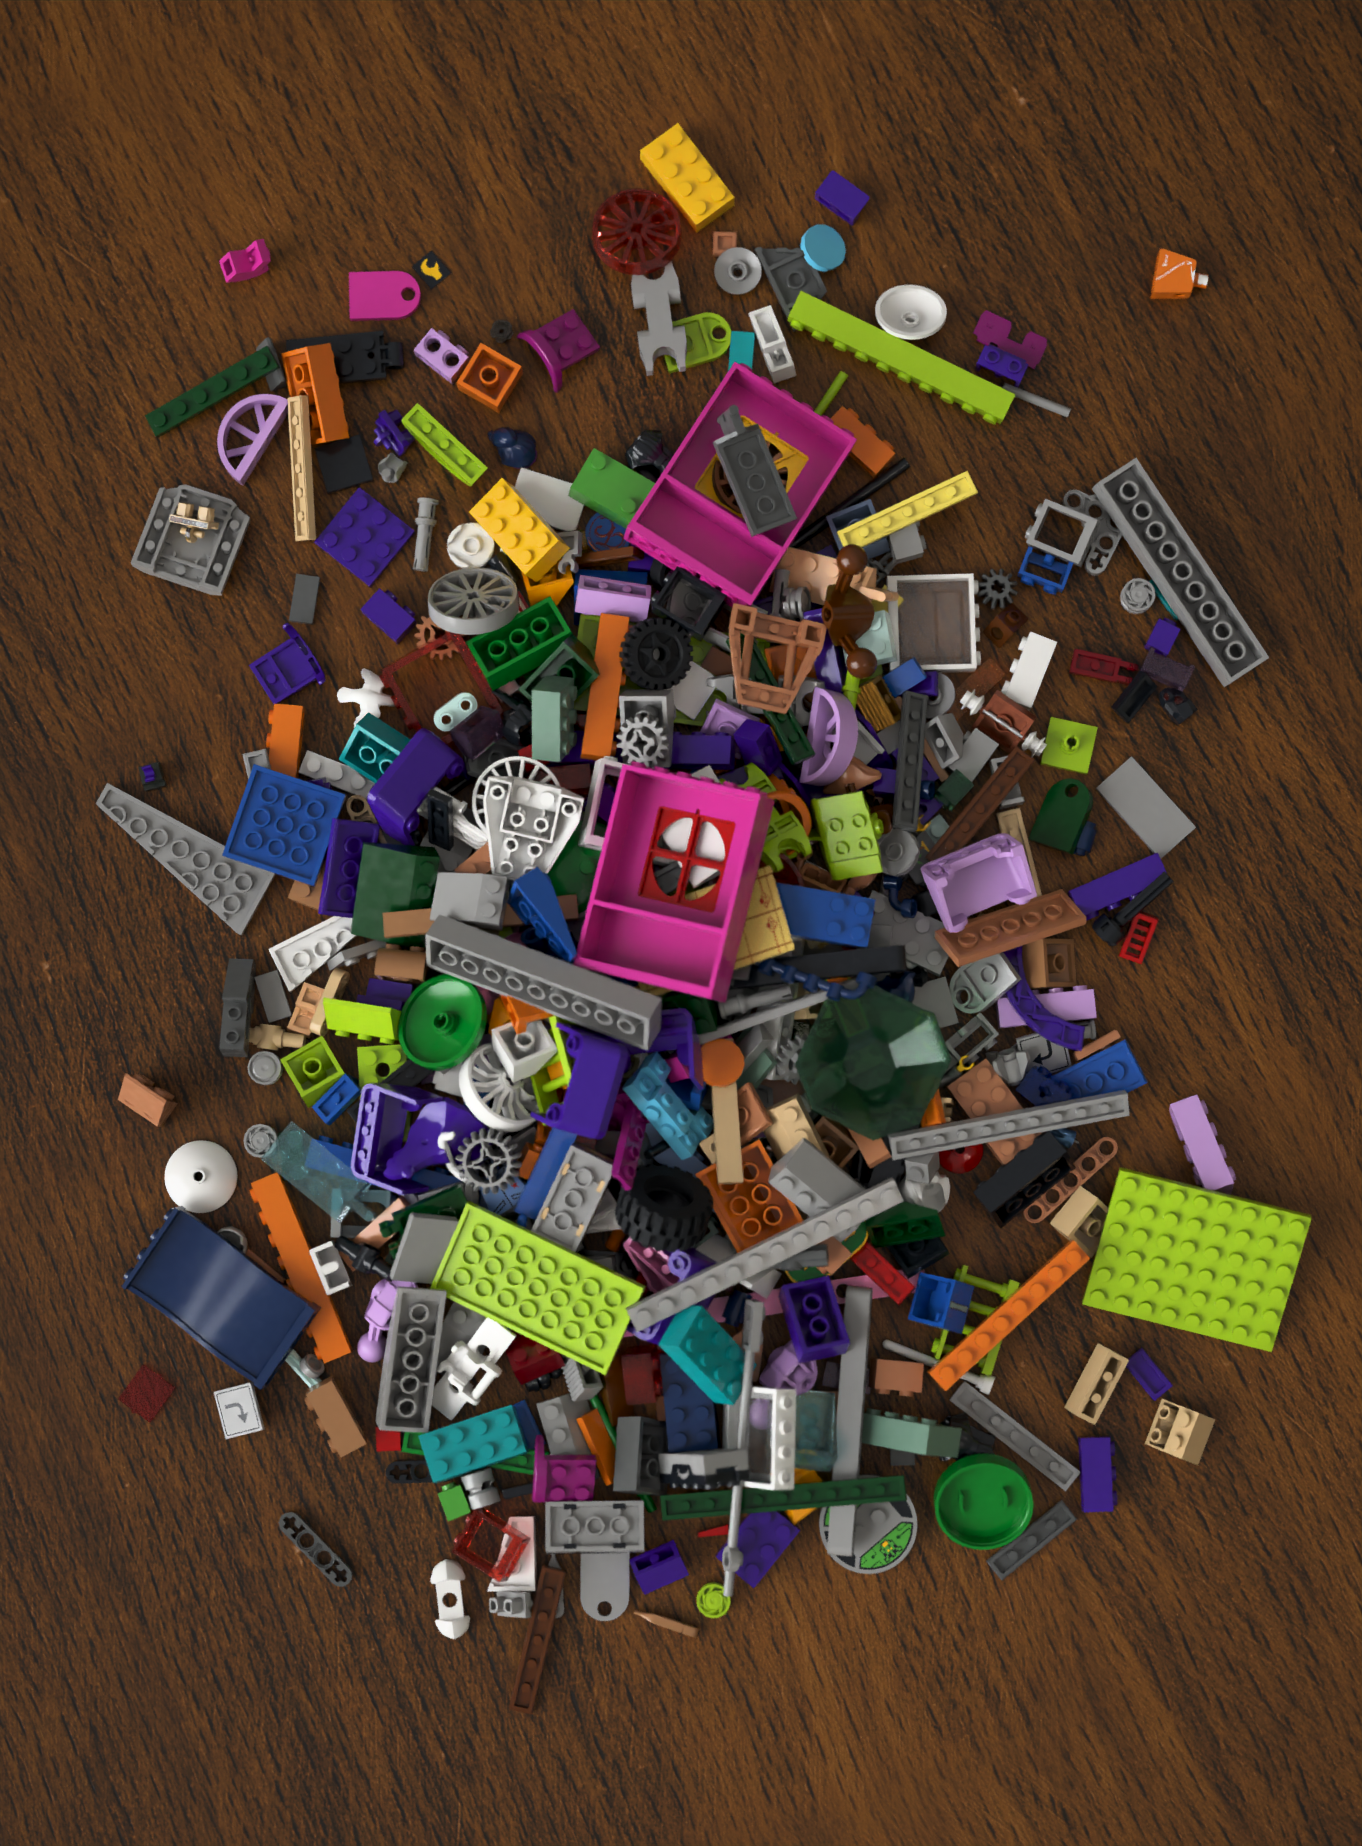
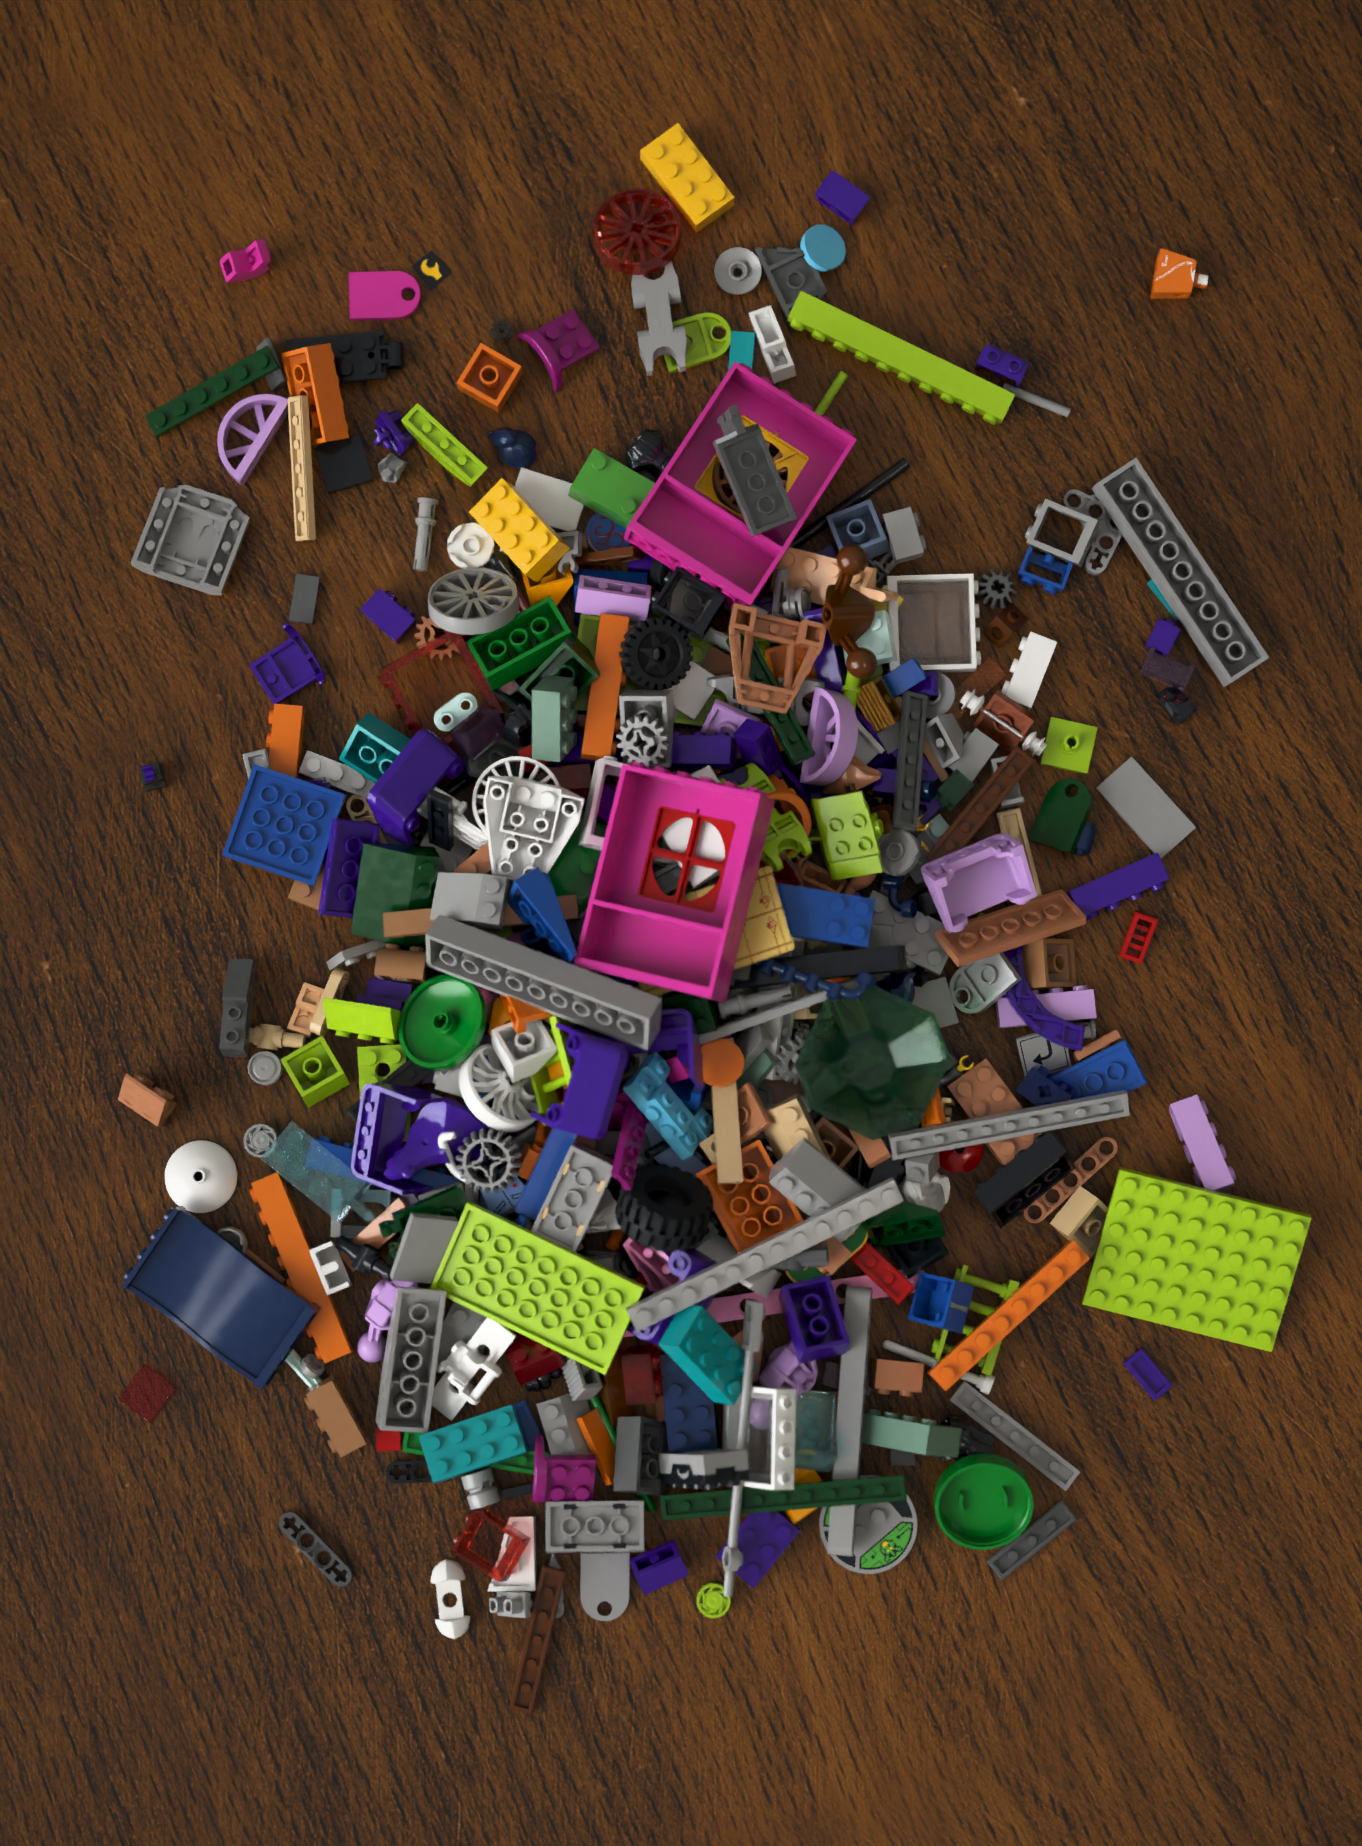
light grey wing [96,783,276,936] -> none
tan hips [169,502,219,543] -> none
piece [214,1382,265,1439] -> none
light grey tile [254,970,292,1023] -> none
white wing [268,916,357,993] -> none
blue panel [312,1073,362,1126] -> none
dark purple plate [314,487,415,588] -> none
white animal [337,668,398,728] -> none
lavender brick [414,328,469,384] -> none
bright green brick [438,1481,472,1521] -> none
medium nougat piece [634,1610,699,1638] -> none
red piece [698,1523,729,1537] -> none
nougat tile [713,231,737,257] -> none
dark blue brick [722,1290,753,1328] -> none
orange brick [831,406,895,479] -> none
light yellow tile [837,471,978,547] -> none
white dish [875,285,947,340] -> none
light grey window [942,1013,999,1067] -> none
magenta piece [973,310,1047,369] -> none
light grey brick [985,1043,1030,1086] -> none
flat silver piece [1045,1128,1079,1149] -> none
tan brick [1064,1343,1129,1425] -> none
dark red hinge [1069,649,1139,685] -> none
dark purple brick [1078,1436,1117,1512] -> none
black piece [1092,871,1174,946] -> none
black tile [1111,671,1158,723] -> none
light grey wheel [1120,578,1156,614] -> none
tan slope [1145,1399,1215,1465] -> none

